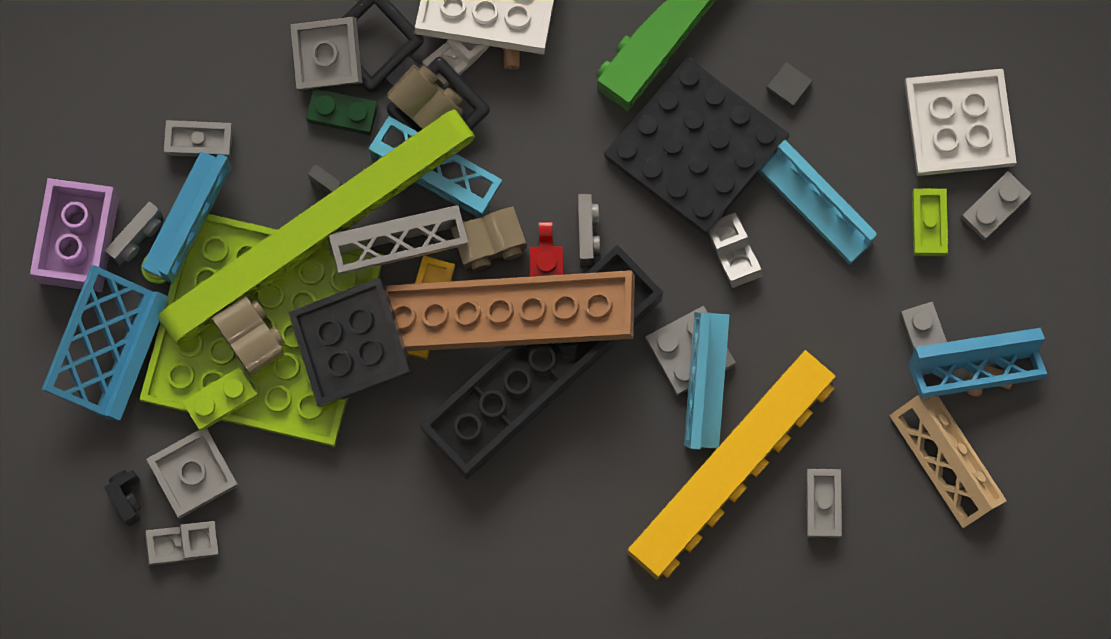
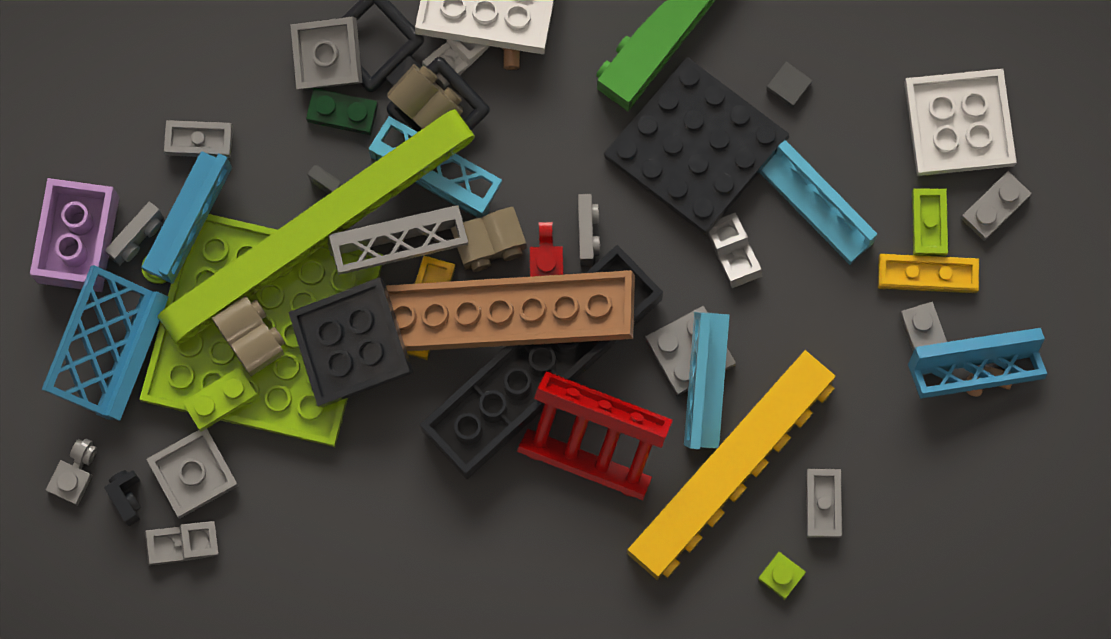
tan fence [889,395,1007,528] -> none
none -> light grey plate [46,439,97,506]
none -> red fence [517,371,673,500]
none -> lime plate [758,552,806,600]
none -> yellow tile [878,254,979,293]

